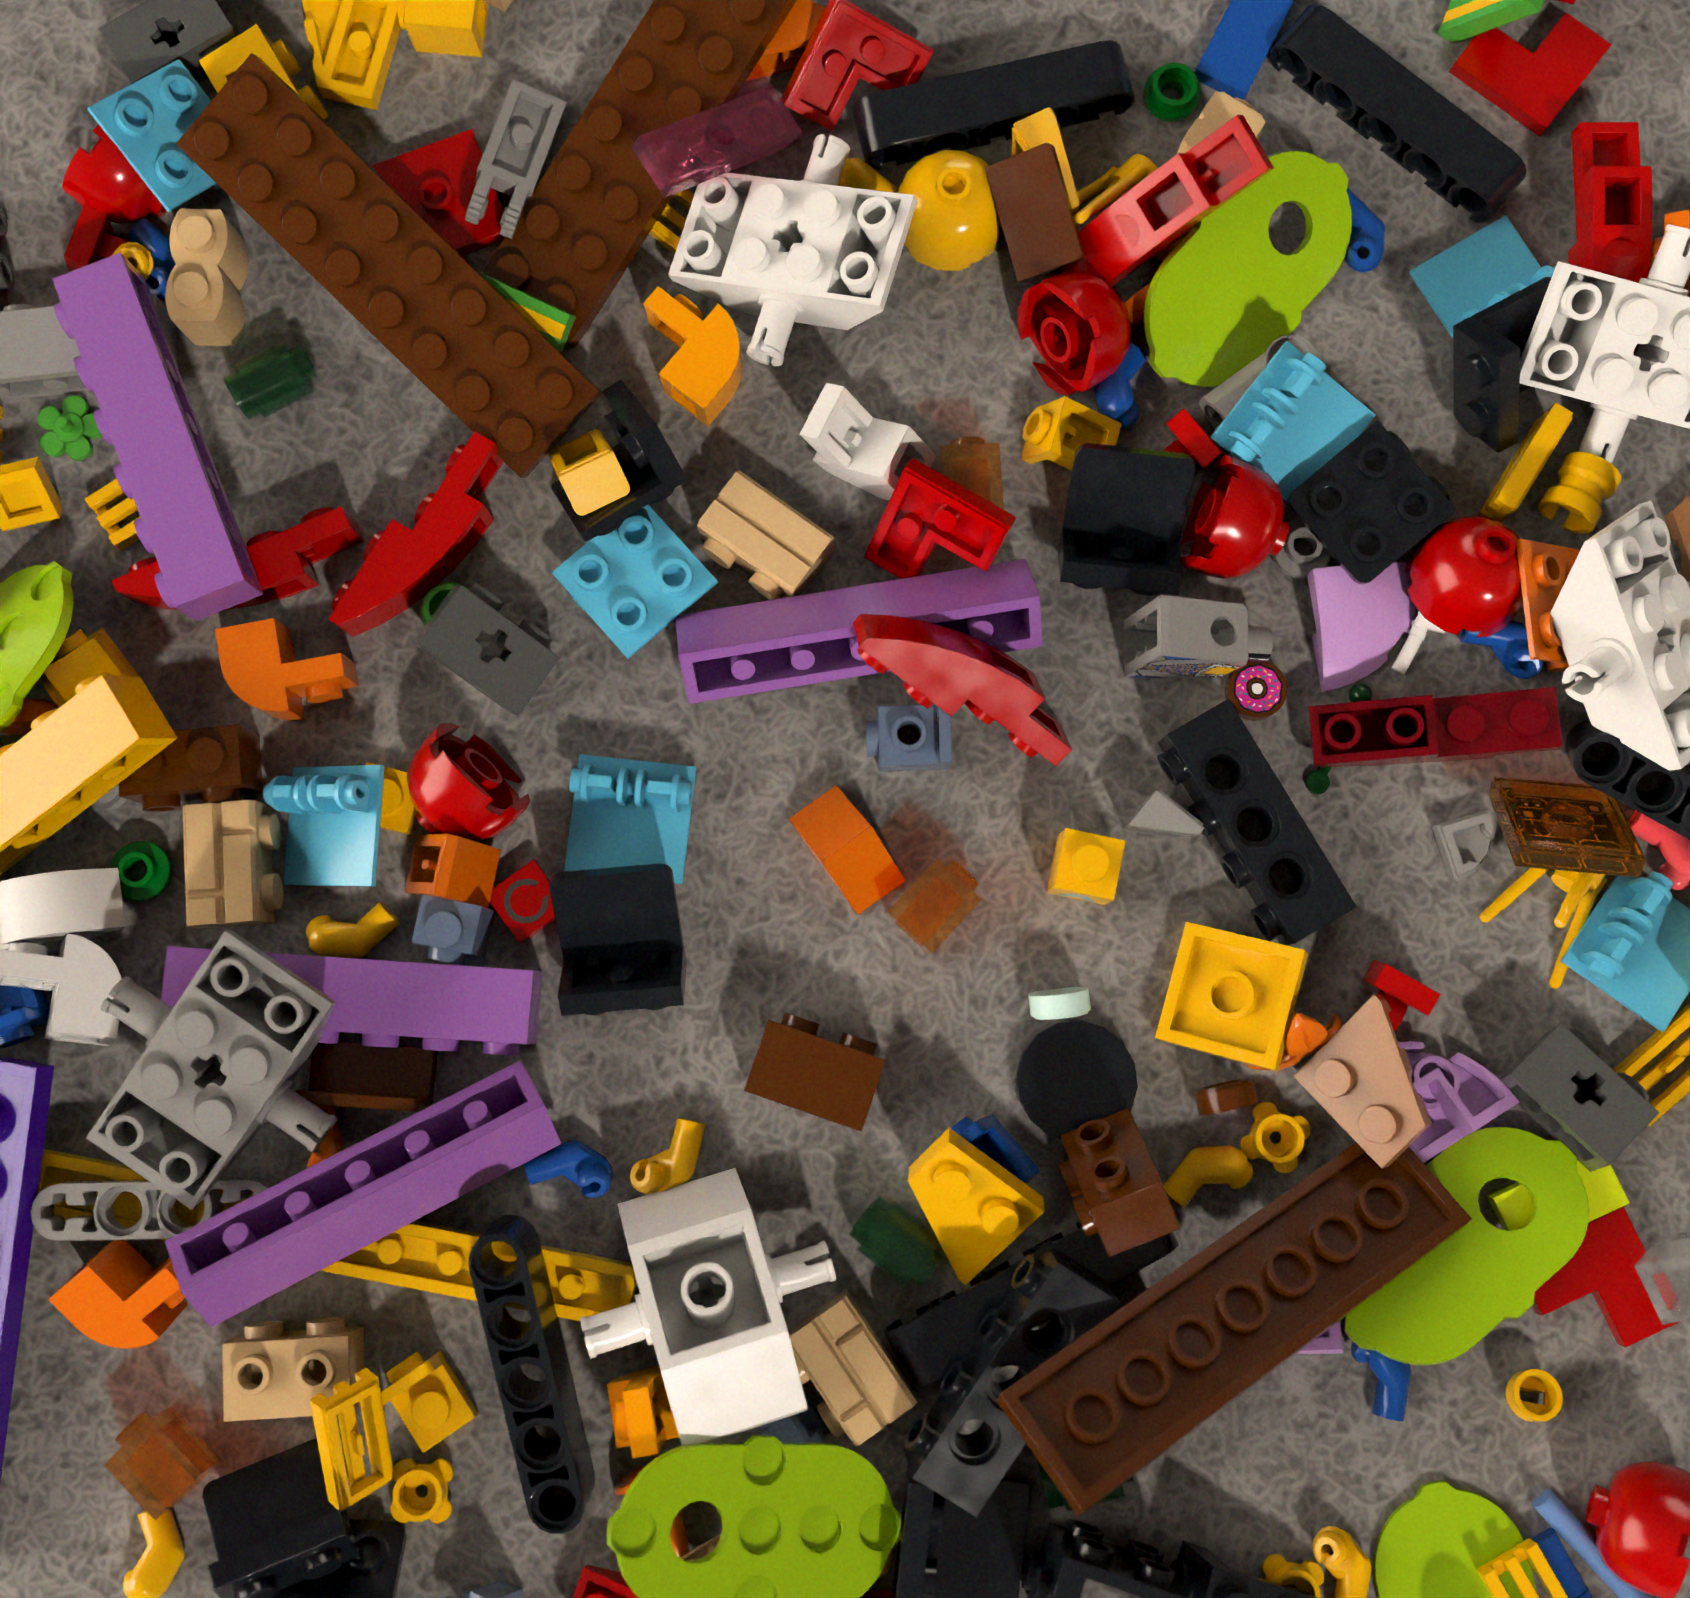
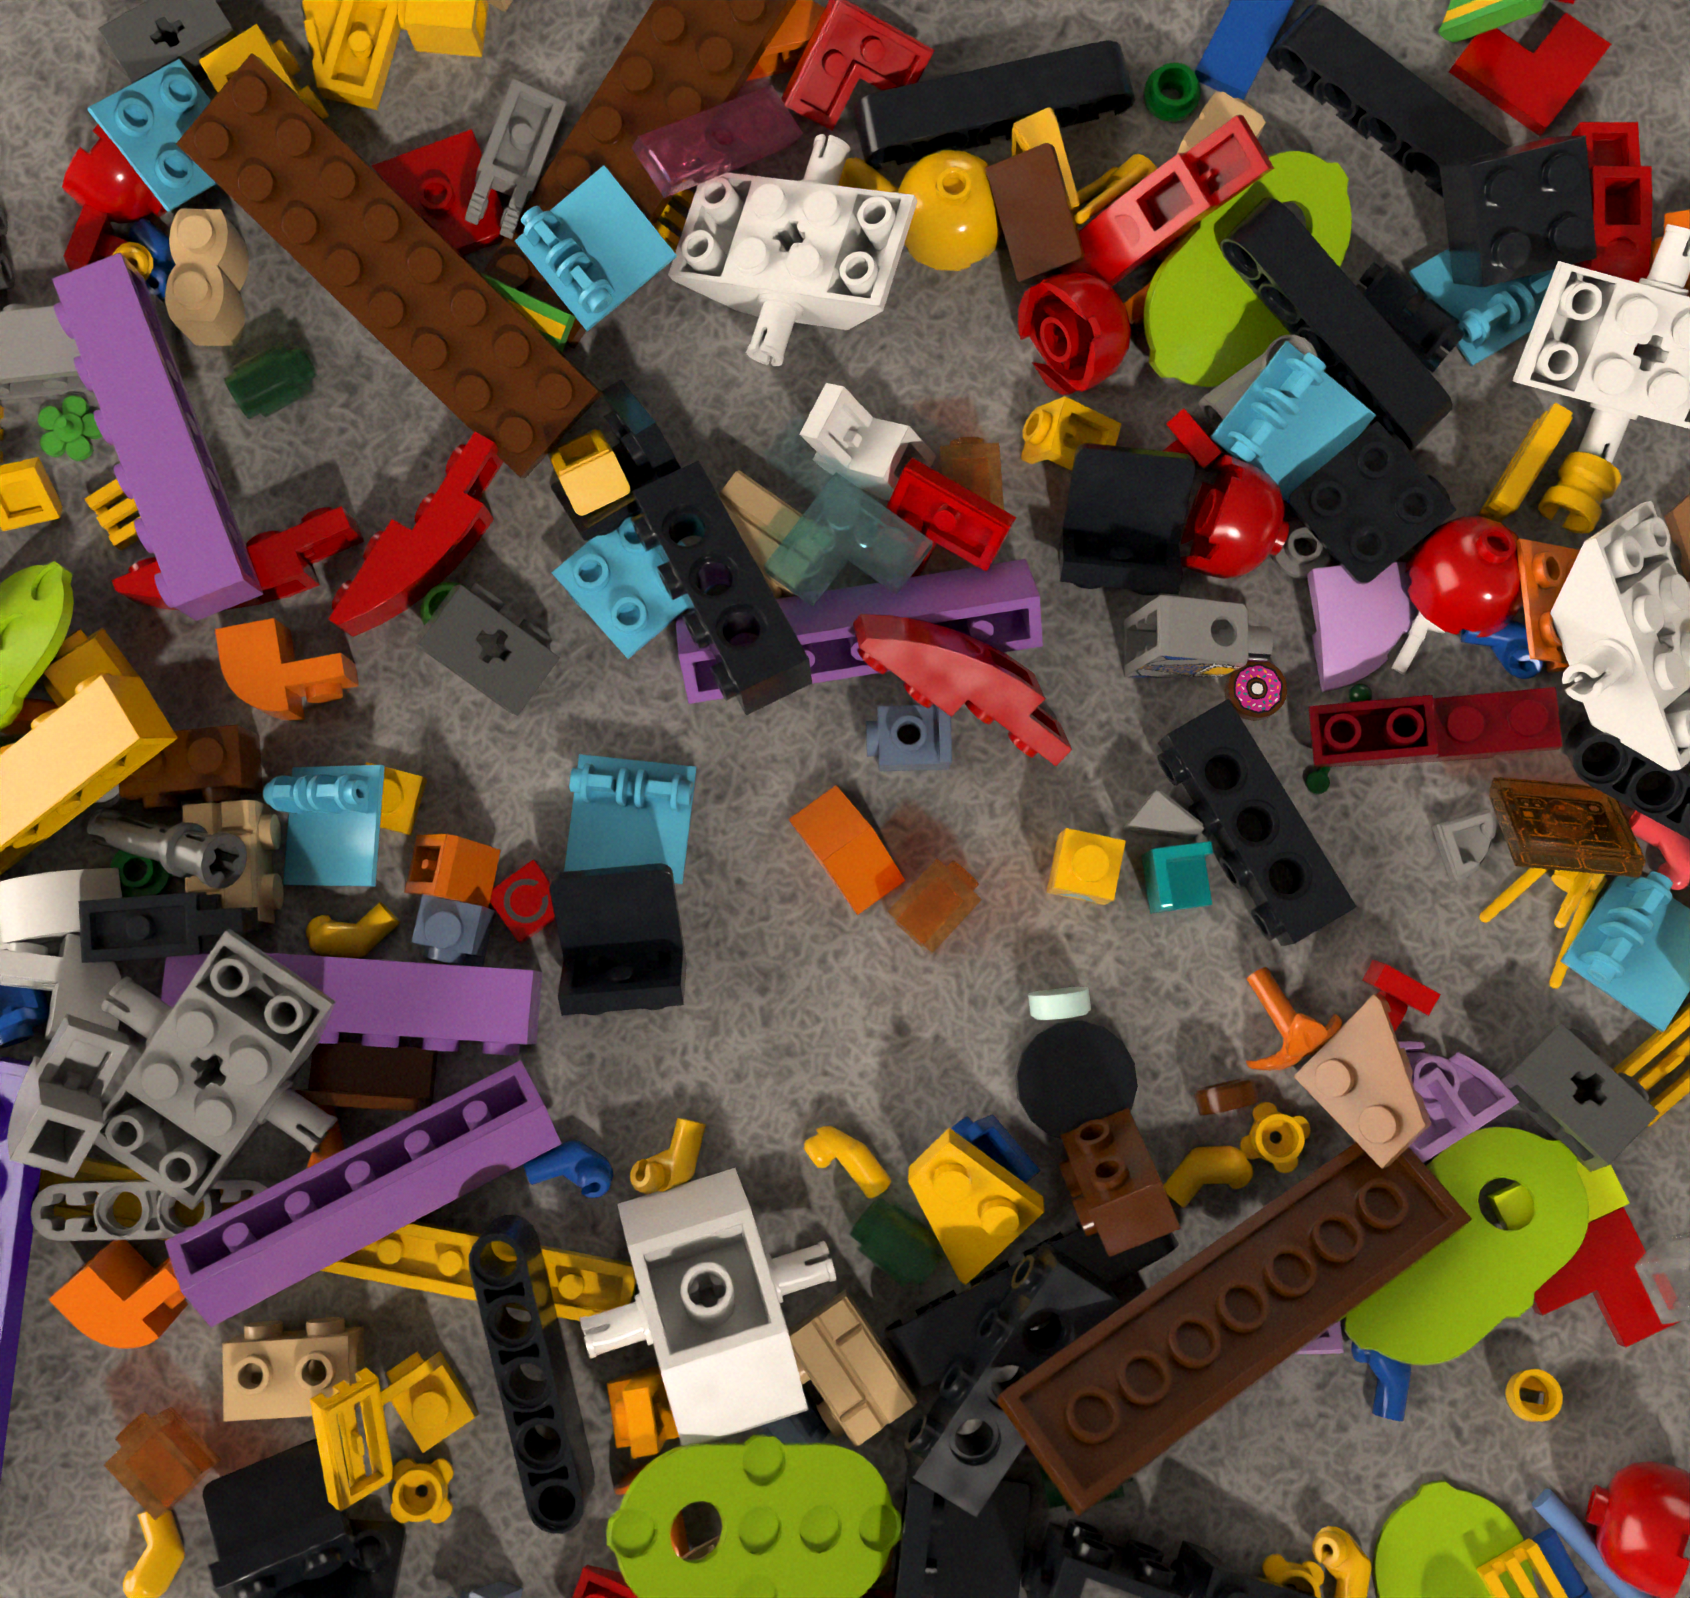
red cylinder [406,723,530,842] -> none
light orange brick [643,286,743,427] -> none
reddish brown brick [744,1012,886,1132] -> none
blue arm [1093,342,1147,430] -> none
yellow plate [1155,922,1308,1072] -> none
blue arm [1345,188,1385,272] -> none
black bracket [1453,277,1551,453] -> none
none -> light grey brick [8,1014,130,1178]
none -> black hinge [78,892,259,963]
none -> dark grey pin [87,807,247,888]
none -> medium azure hinge [514,165,677,332]
none -> black brick [630,460,812,715]
none -> clear light blue plate [764,472,933,607]
none -> yellow arm [803,1125,891,1198]
none -> teal panel [1141,841,1213,914]
none -> black beam [1220,197,1453,452]
none -> black hinge [1356,262,1466,373]
none -> black brick [1440,135,1597,287]

